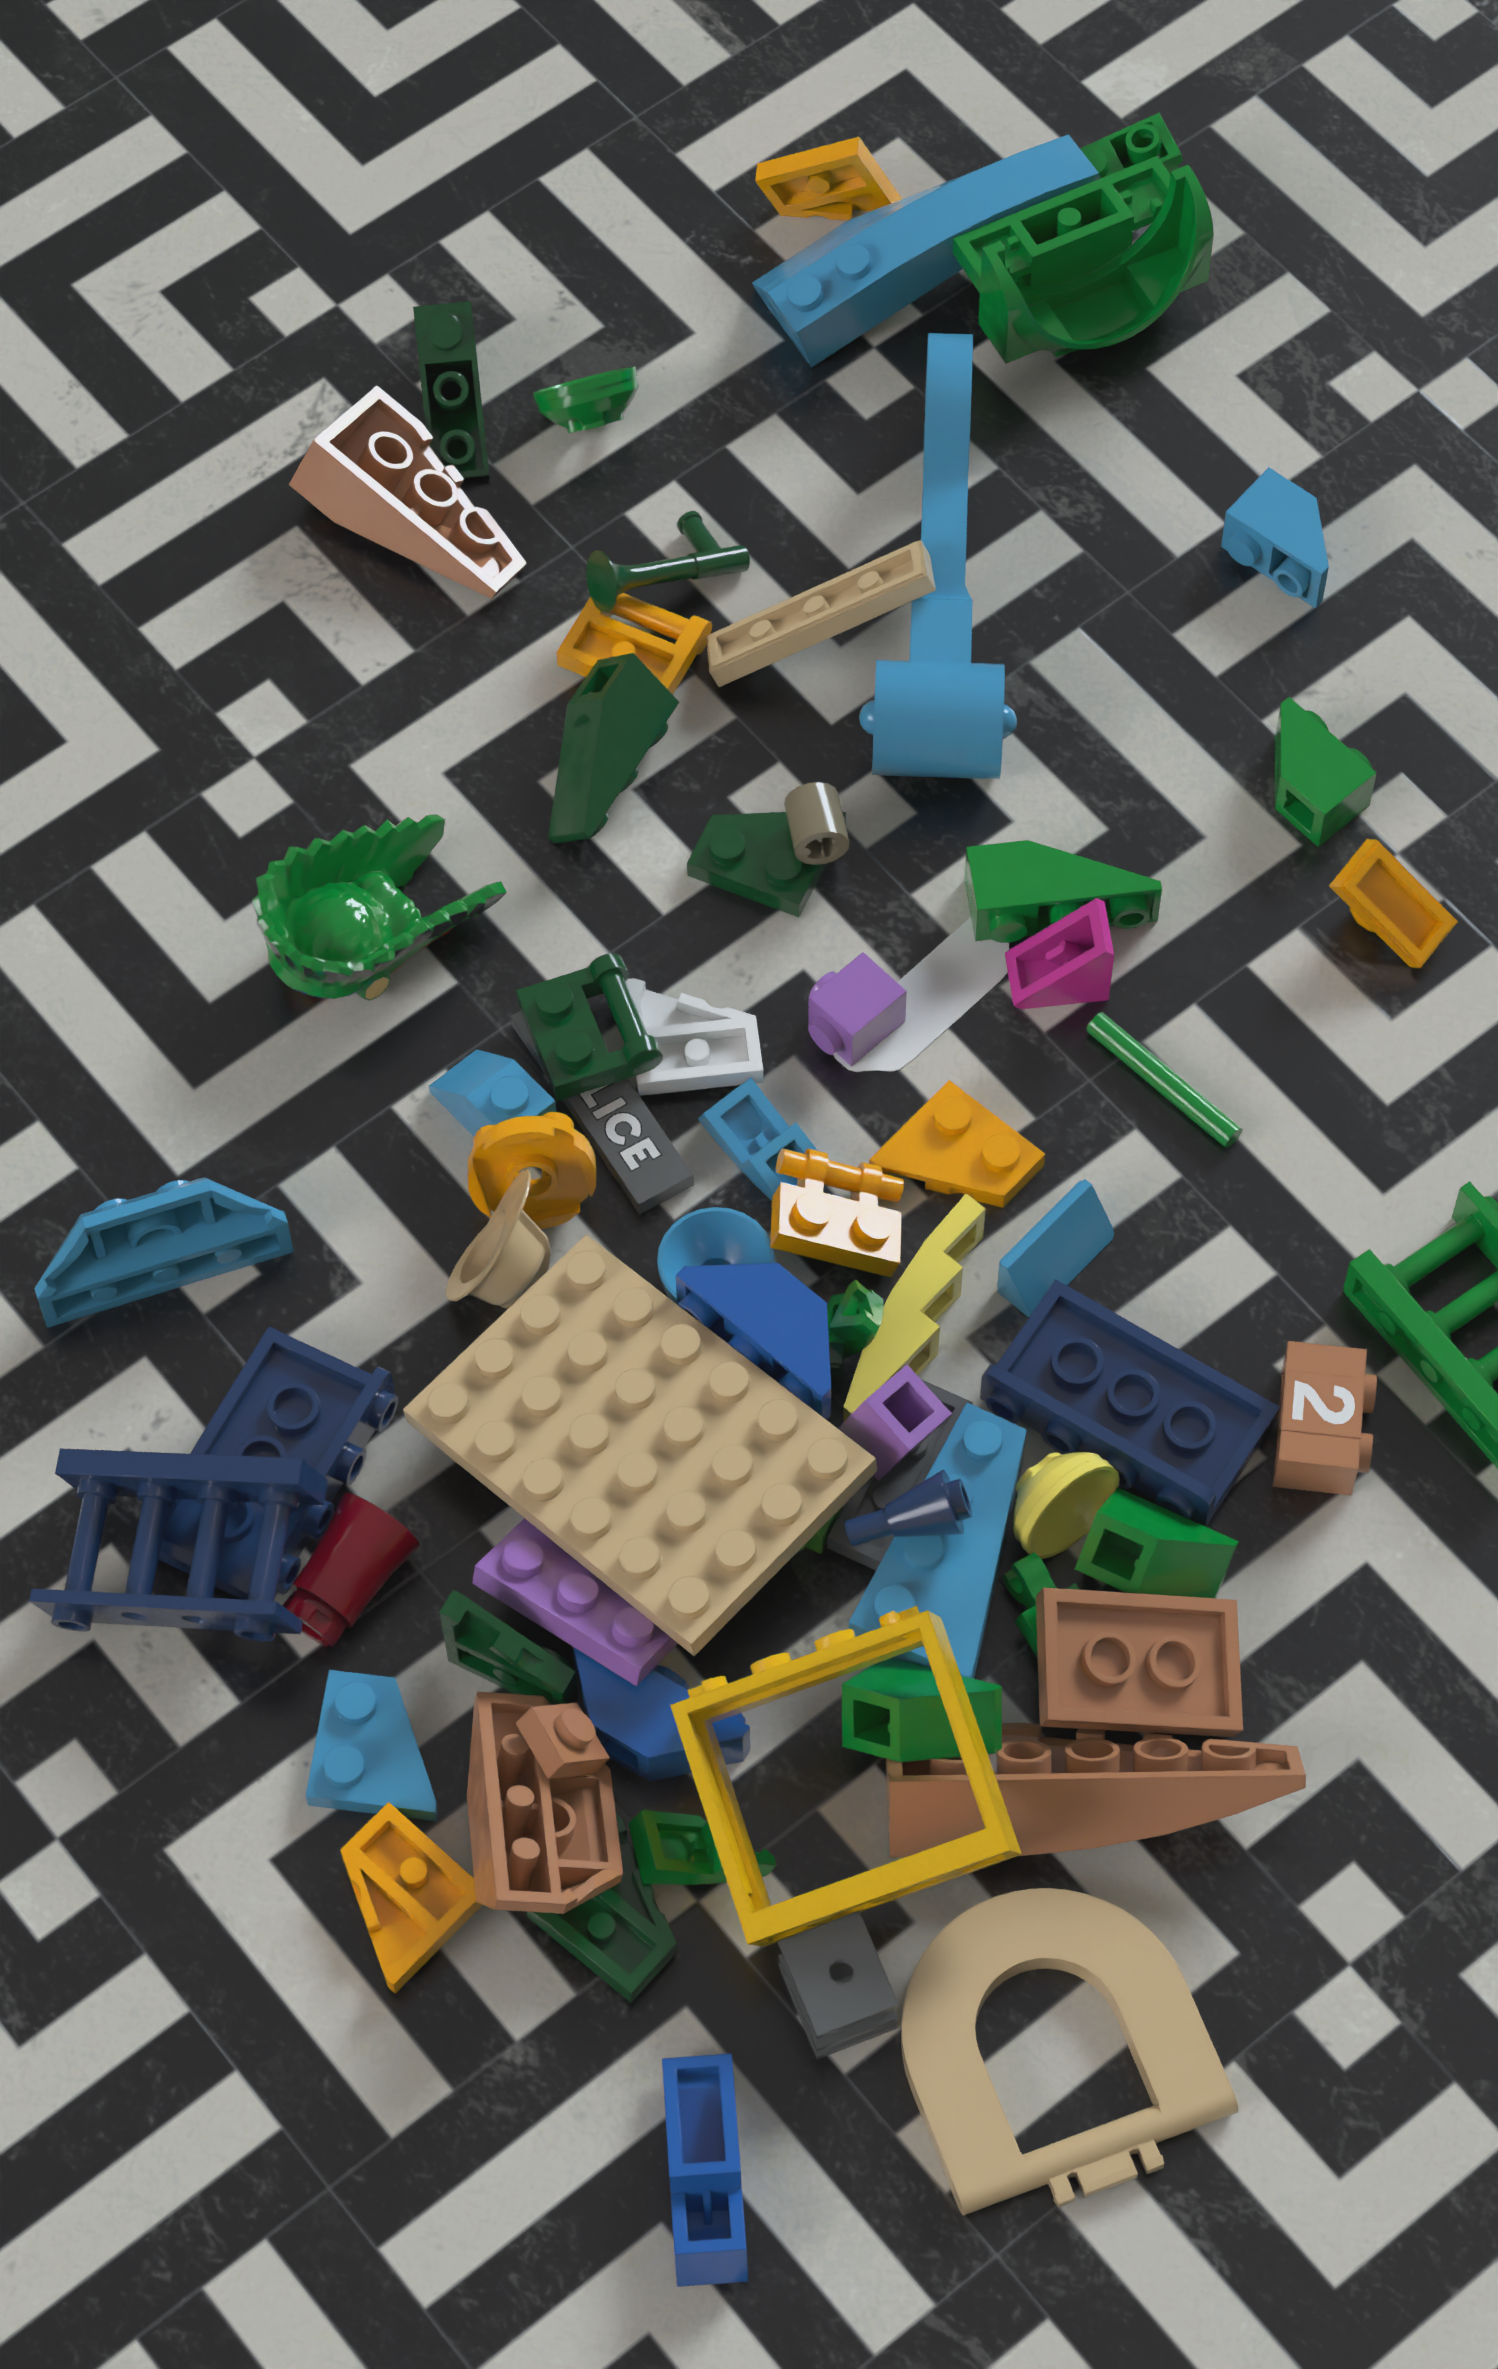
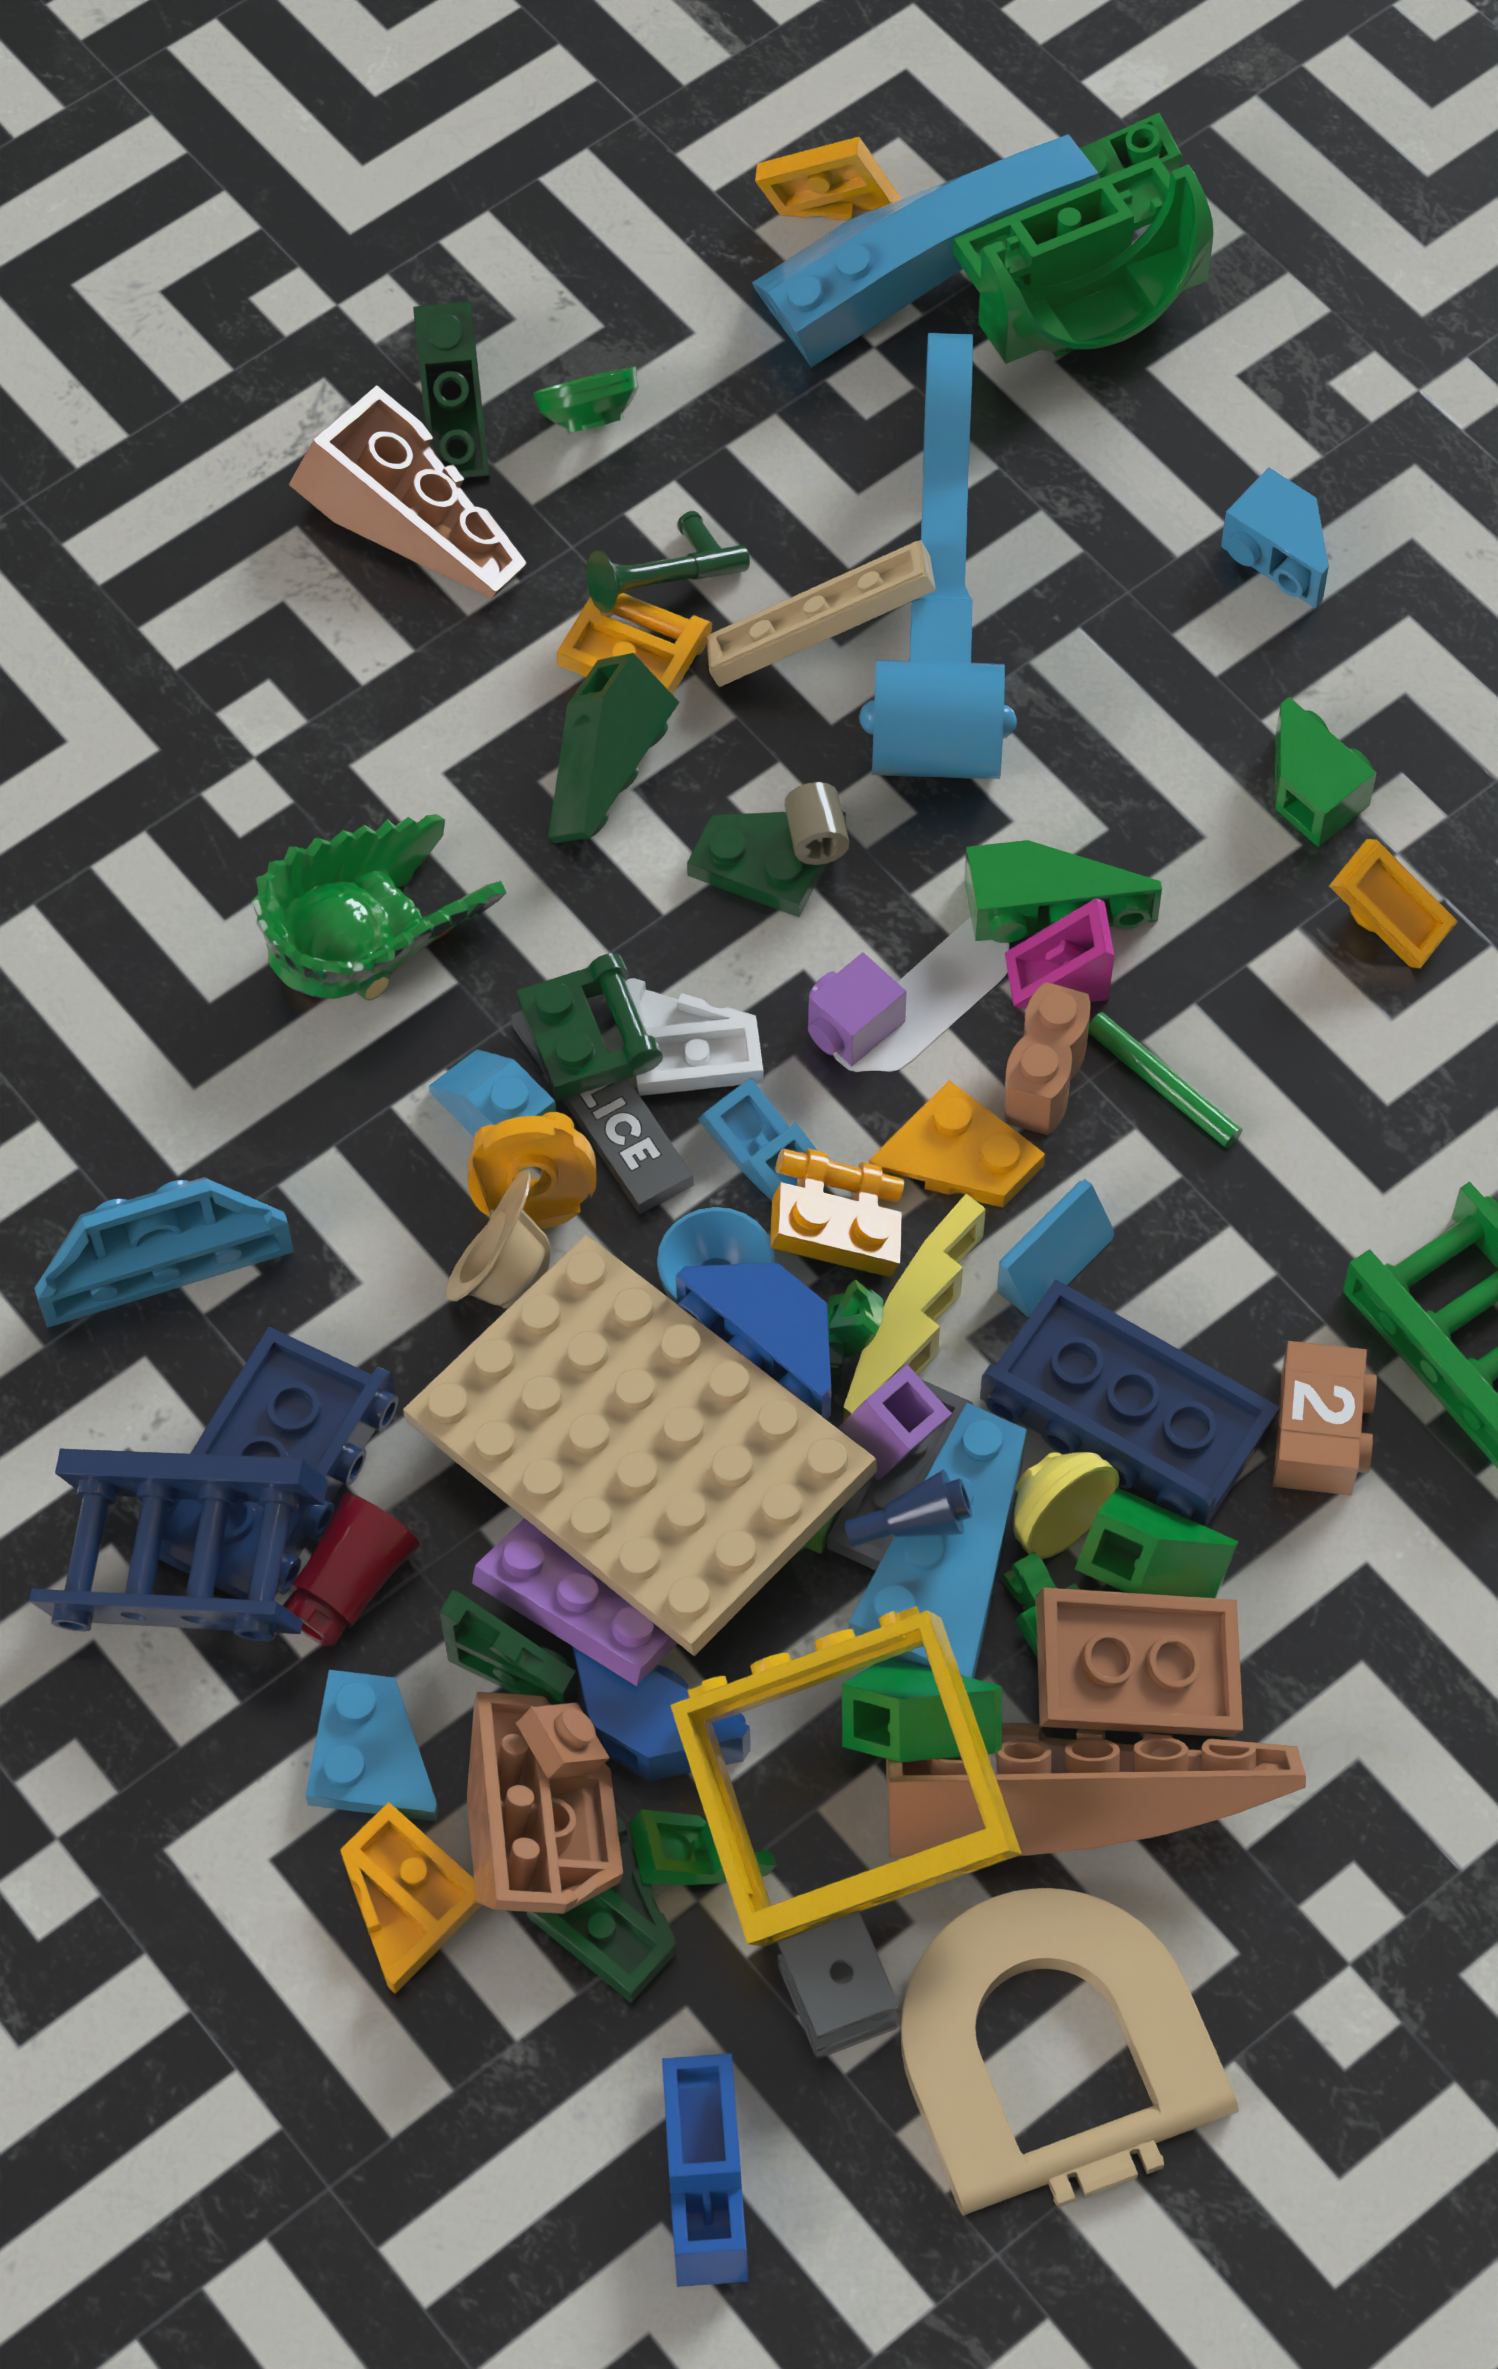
none -> nougat brick [1003,982,1090,1135]

